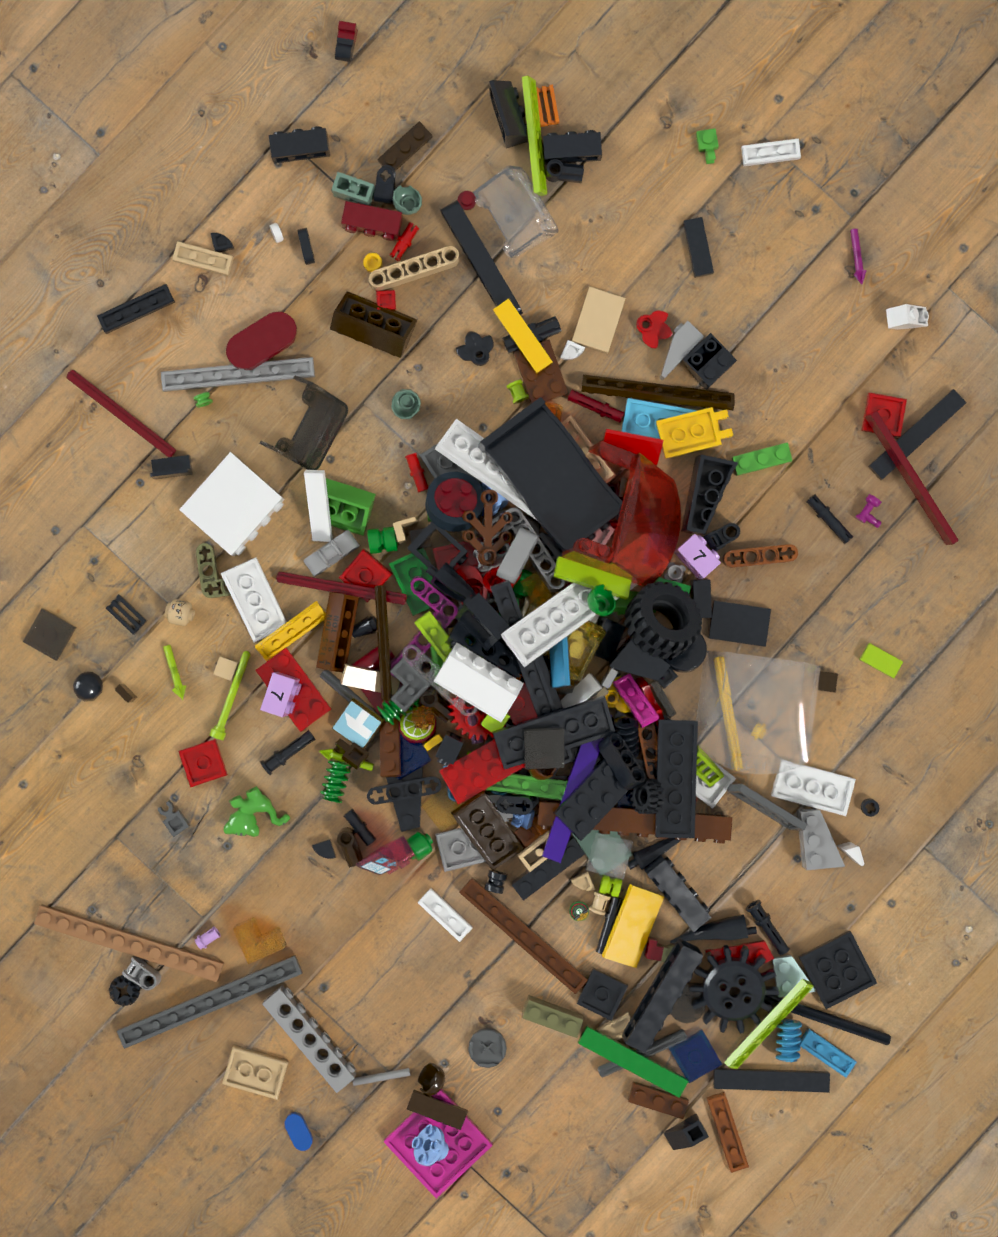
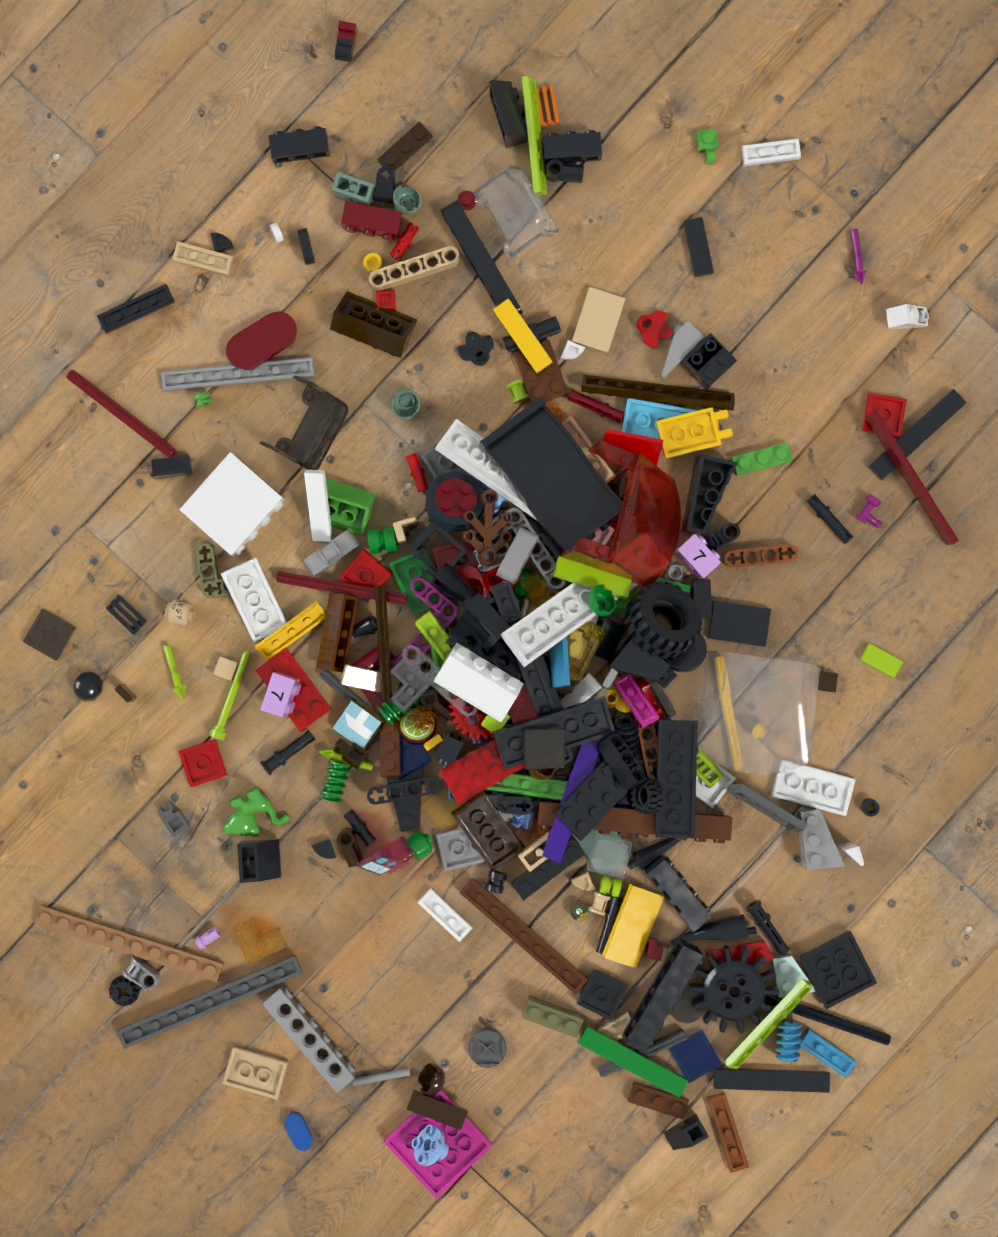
none -> black slope [237,839,282,883]

